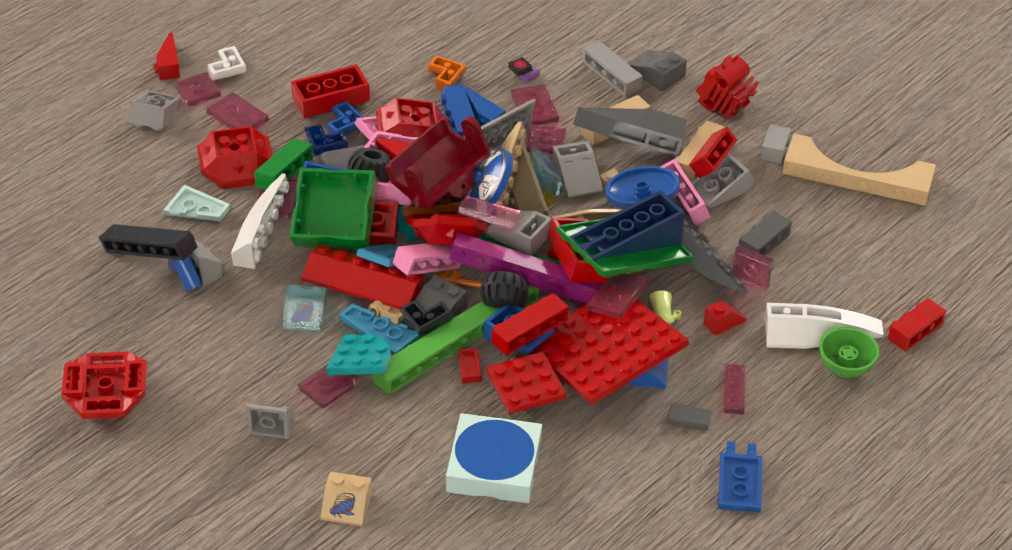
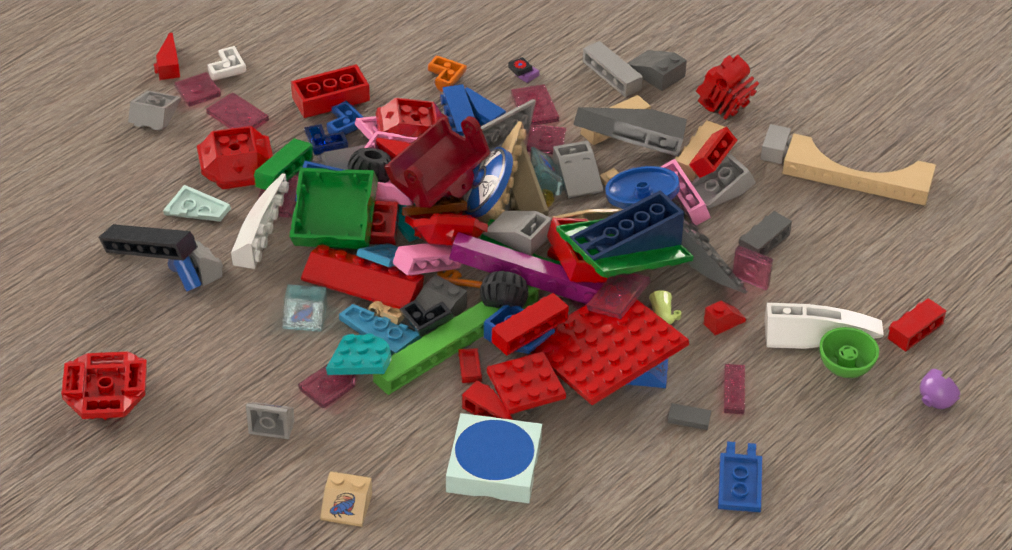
clear pink tile [458,195,521,229] -> none
none -> red slope [462,380,513,420]
none -> medium lavender cylinder [919,369,960,409]

